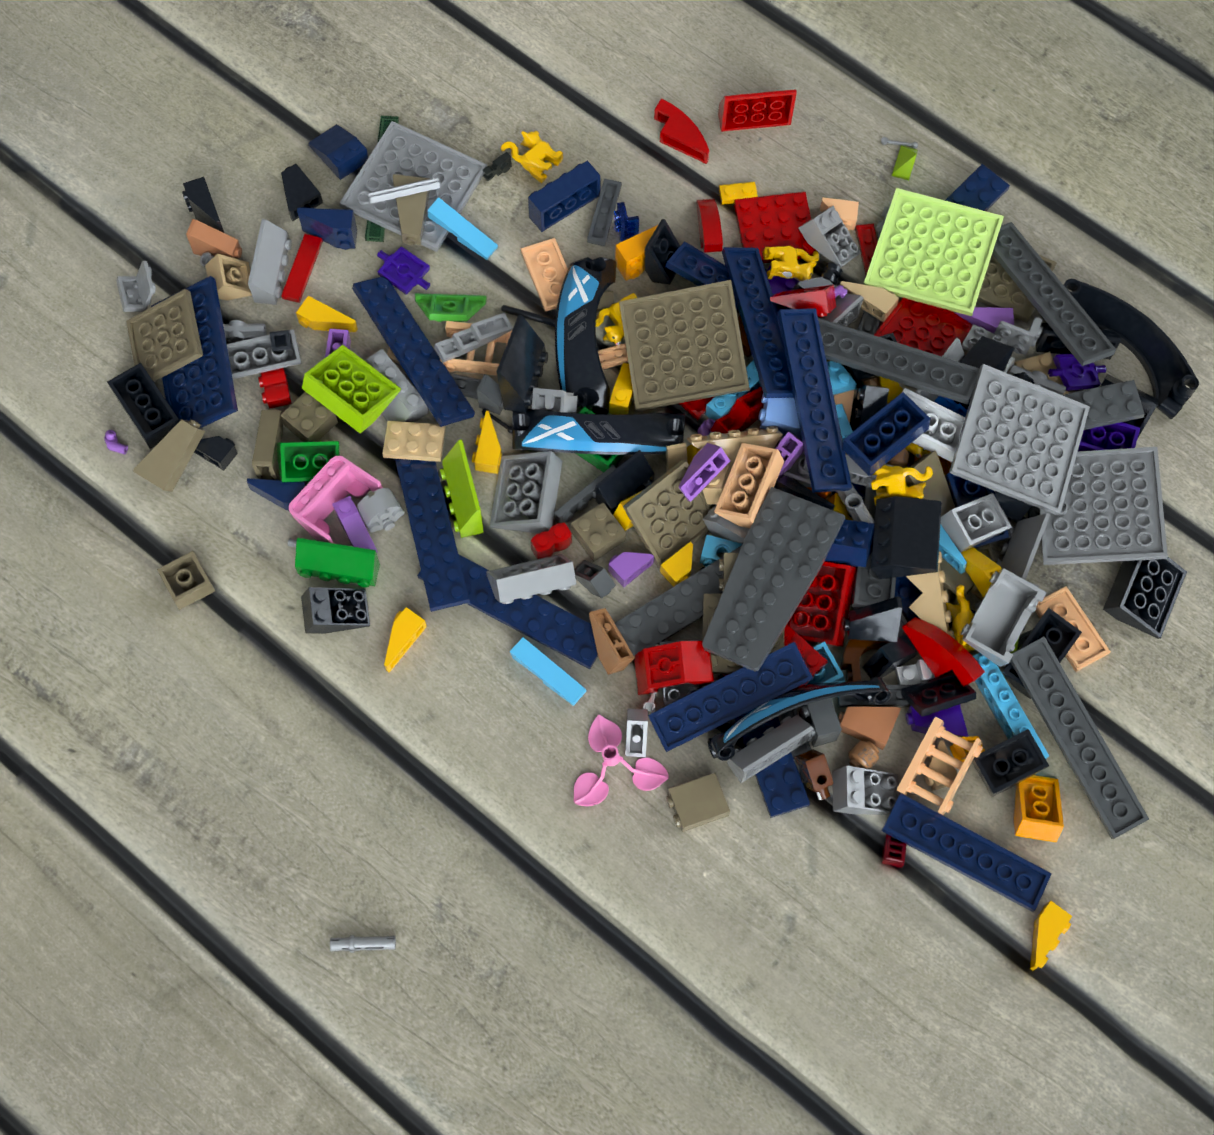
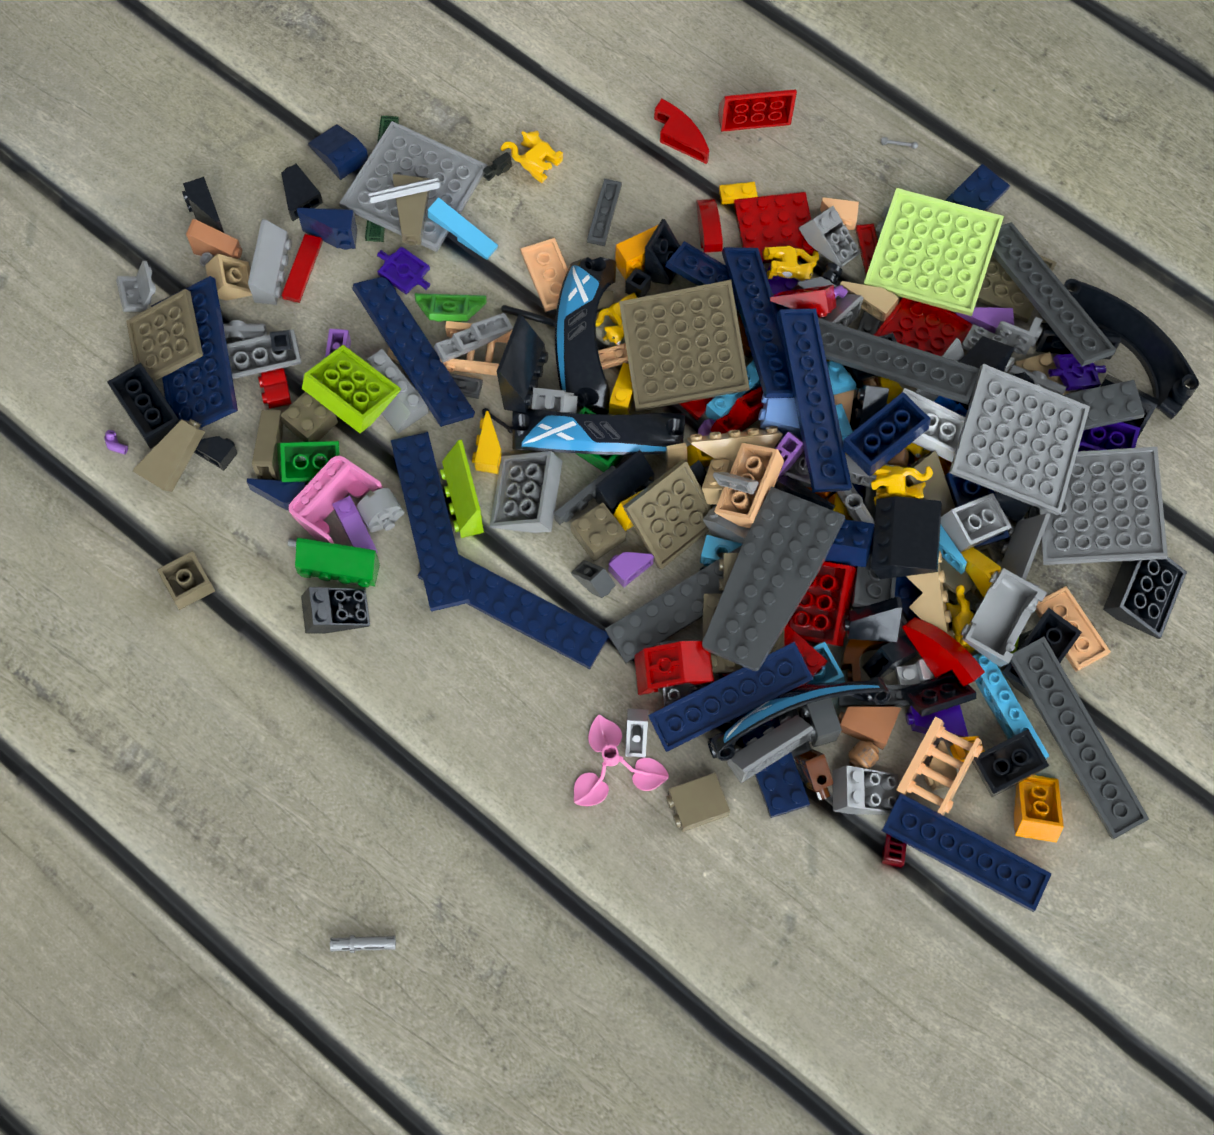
yellow slope [296,296,358,332] -> none
tan plate [383,421,446,462] -> none
yellow slope [384,607,427,673] -> none
dark grey slope [477,374,504,415] -> none
slope [486,554,577,604] -> none
medium azure slope [510,637,586,706] -> none
dark blue brick [528,160,600,232] -> none
red brick [531,523,572,559] -> none
medium nougat slope [589,608,635,675] -> none
clear blue bracket [614,202,639,242] -> none
white hand [643,692,657,714] -> none
yellow slope [660,541,693,587] -> none
medium lavender slope [679,443,730,502] -> none
lime slope [892,145,918,181] -> none
yellow slope [1030,901,1072,971] -> none
none -> black brick [625,268,651,298]
none -> light grey slope [713,472,759,494]

